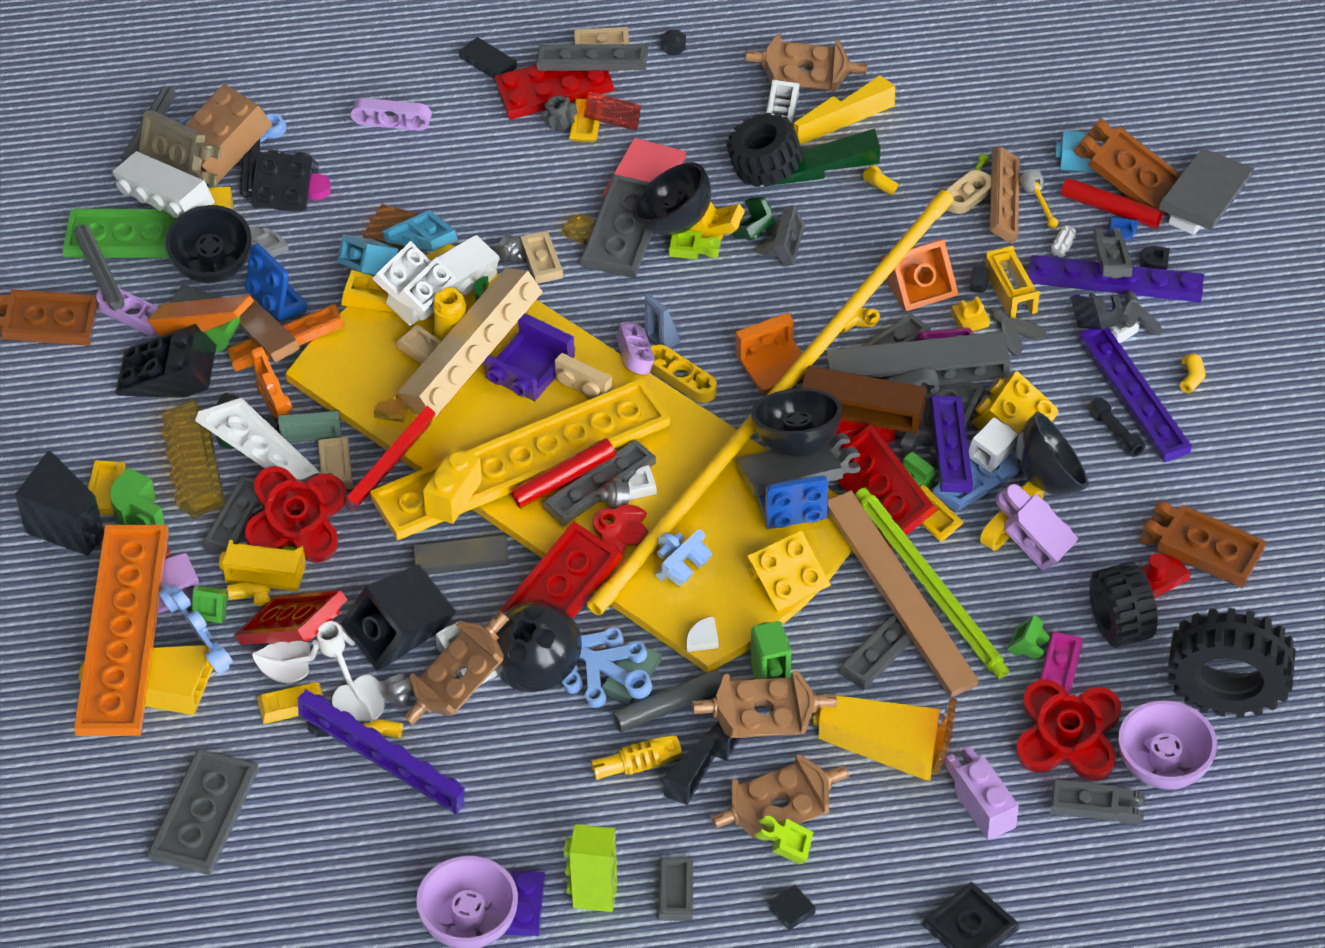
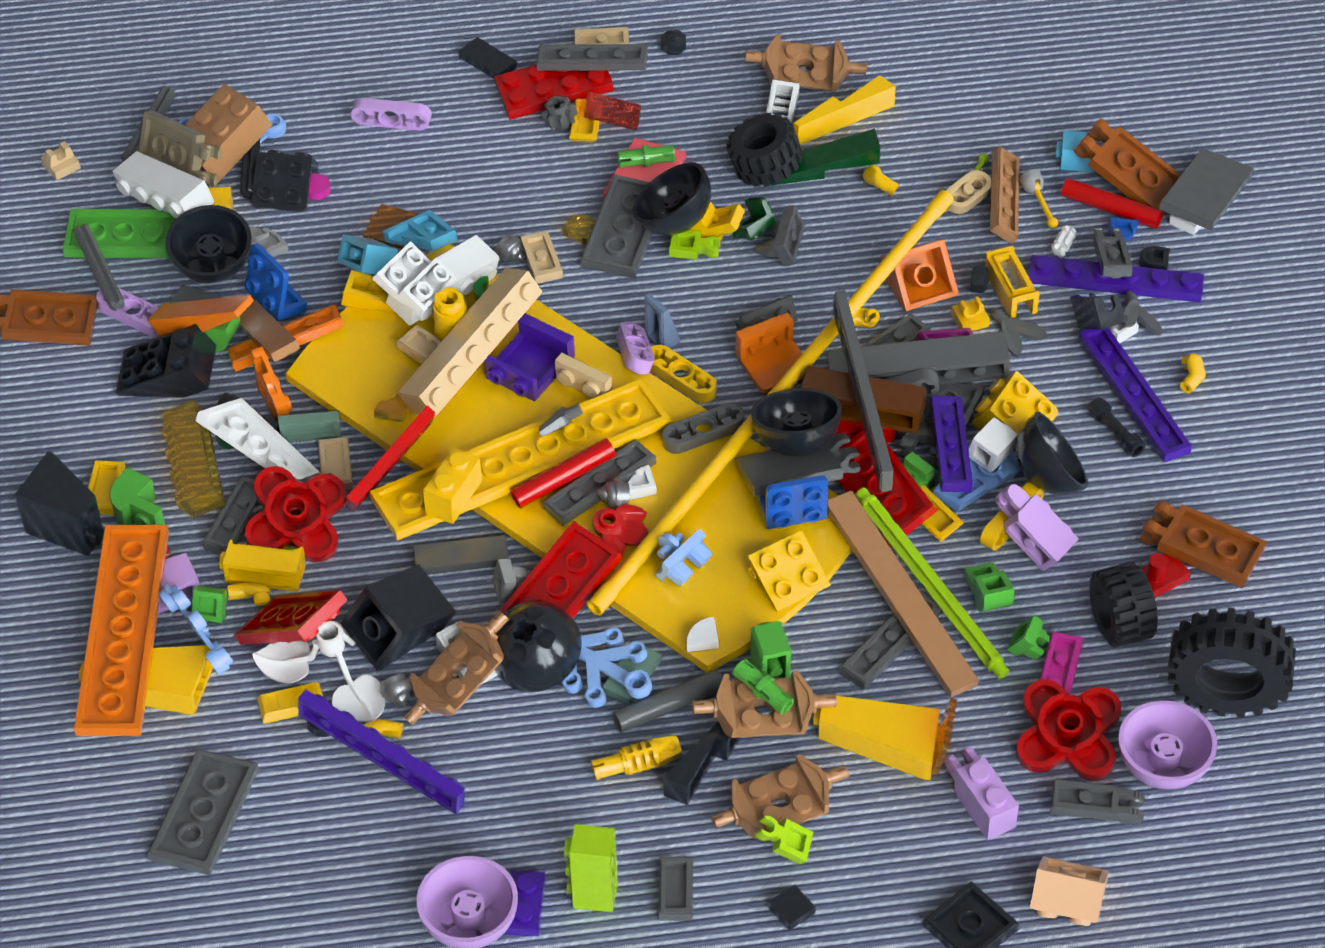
none -> tan tile [41,141,81,180]
none -> light grey tile [492,559,528,603]
none -> bar [539,403,584,437]
none -> bright green pin [617,144,675,168]
none -> dark grey beam [663,403,744,454]
none -> bright green pin [732,658,795,715]
none -> dark grey hinge [735,294,798,330]
none -> dark grey tile [833,290,893,492]
none -> bright green brick [964,562,1014,612]
none -> light nougat slope [1030,856,1109,926]

